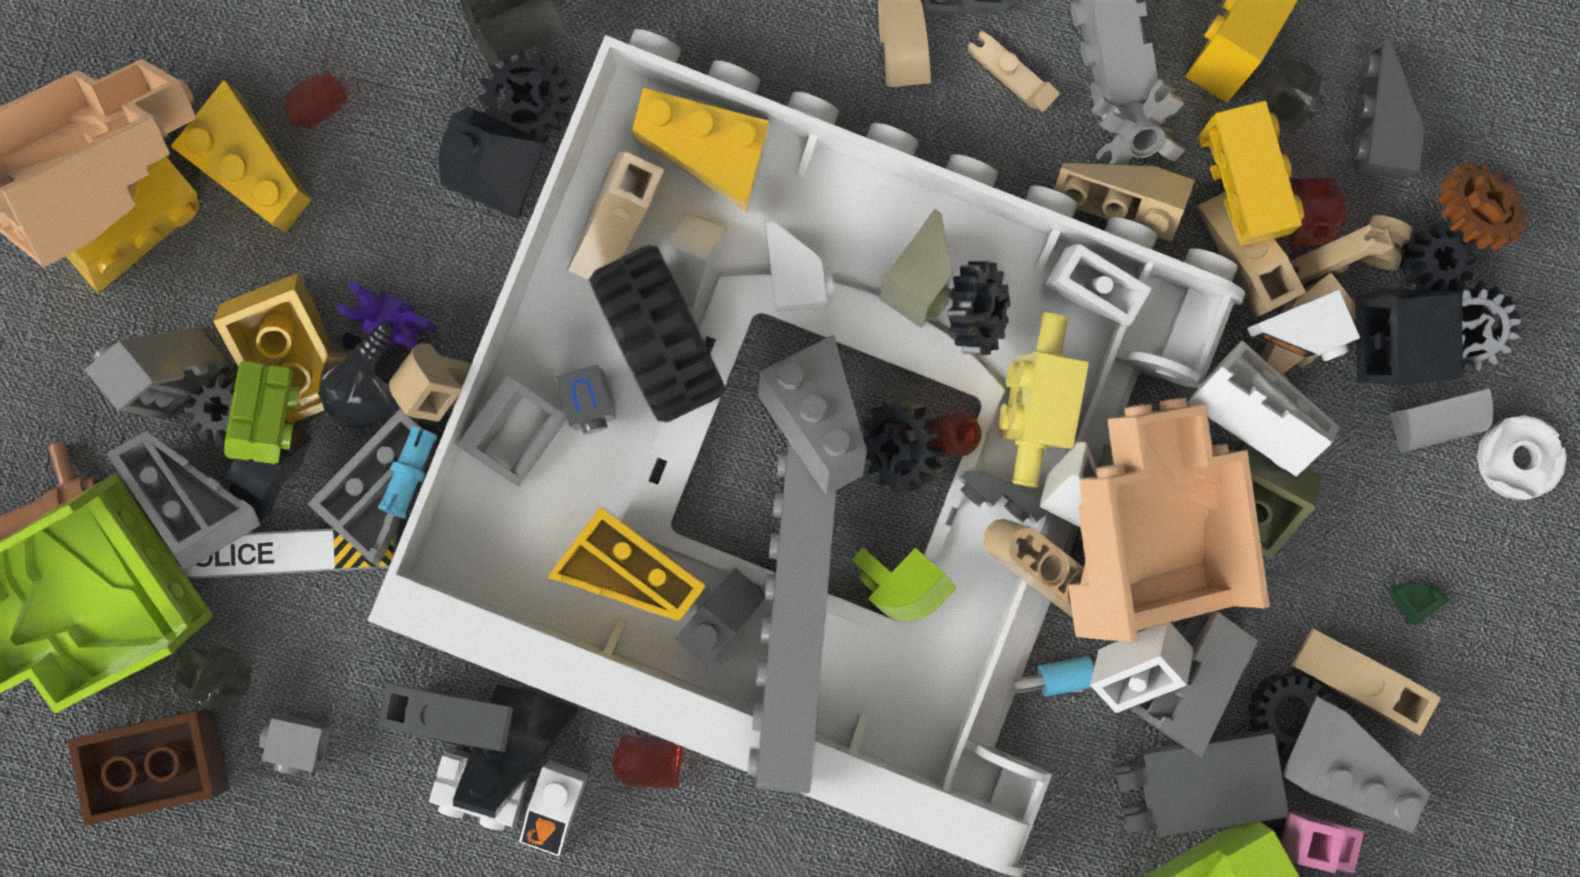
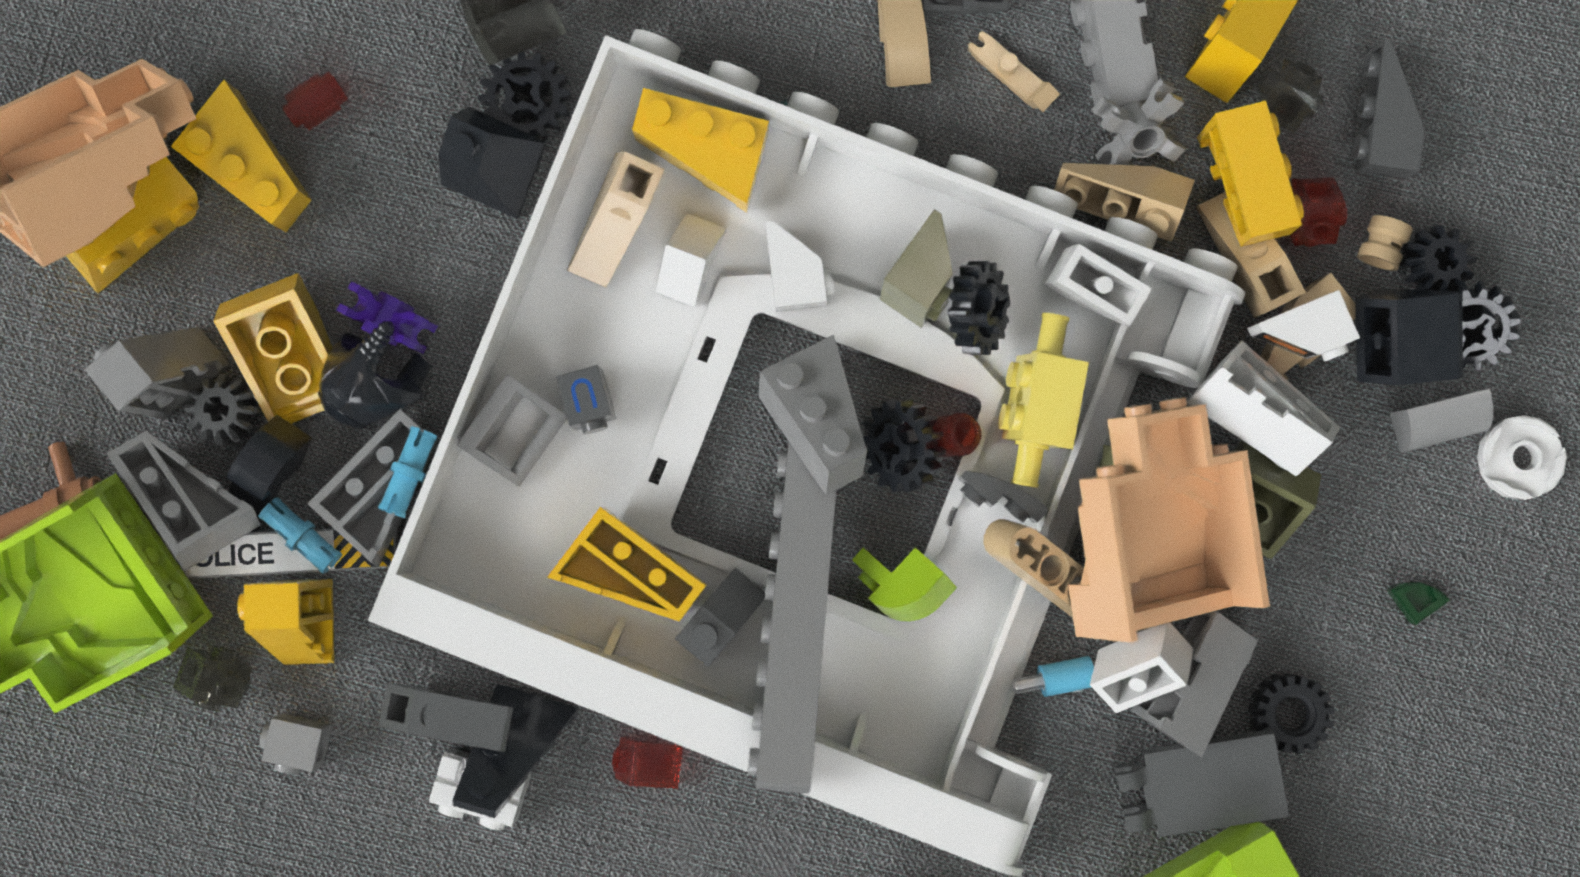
reddish brown brick [67,706,230,826] -> none
lime brick [224,361,300,464] -> none
tan brick [389,343,471,422] -> none
white slope [519,760,589,856] -> none
black tyre [589,245,726,422] -> none
white slope [1040,442,1097,528] -> none
bright pink brick [1280,811,1364,873] -> none
light grey wedge [1282,697,1430,833] -> none
tan piece [1290,225,1395,284] -> none
tan slope [1291,629,1441,735] -> none
dark orange gear [1437,161,1529,251] -> none
none -> yellow wedge [238,579,335,665]
none -> medium azure pin [259,497,342,574]

